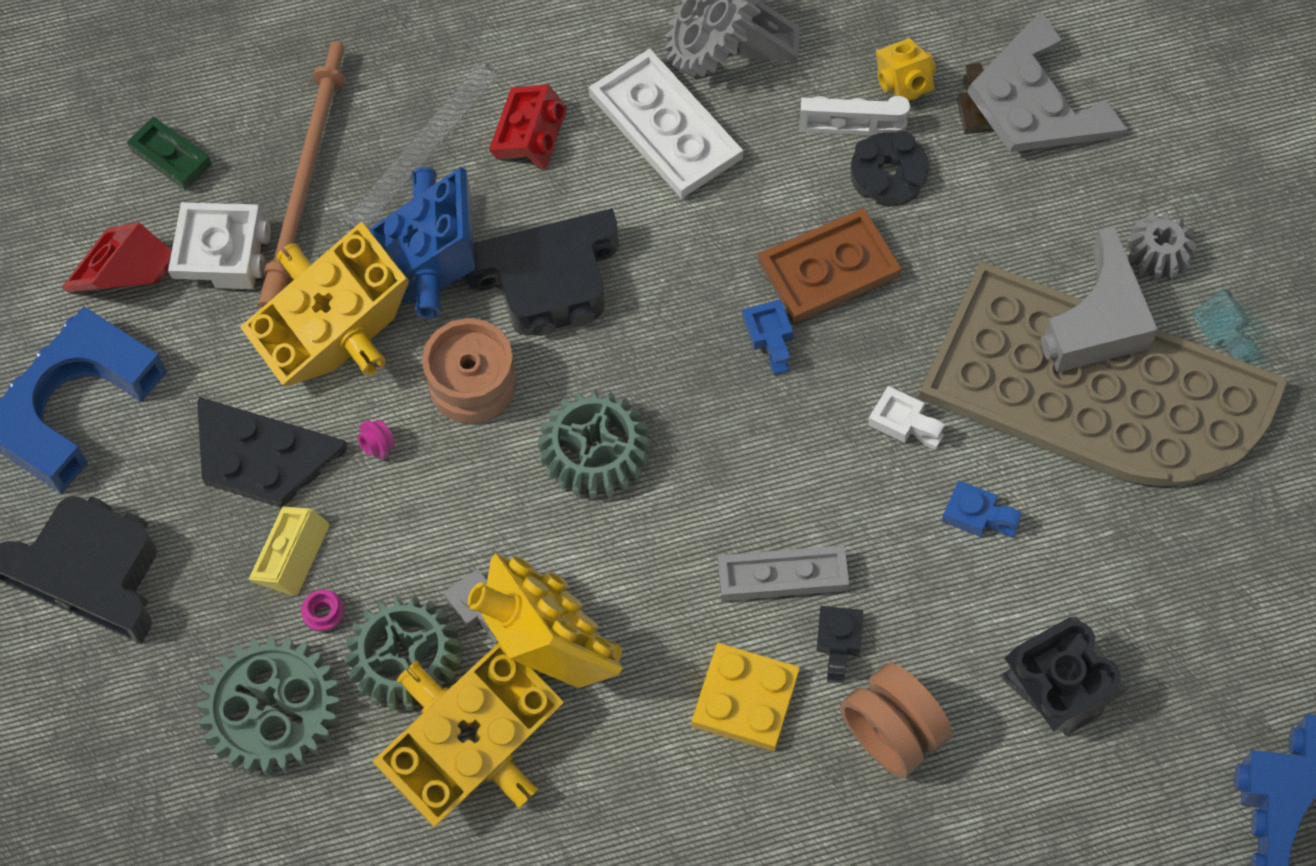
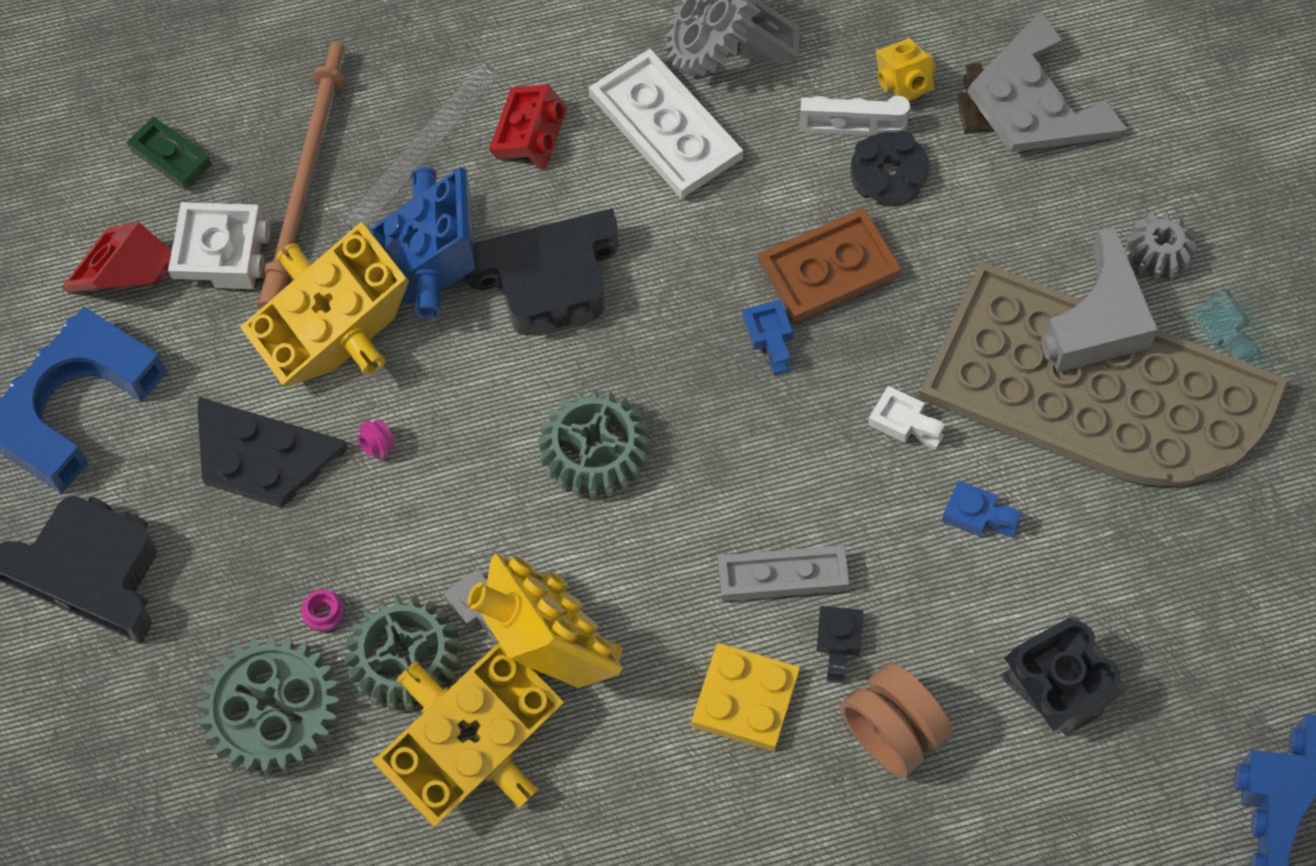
light yellow slope [249,506,329,596] -> none
nougat wheel [422,318,517,424] -> none

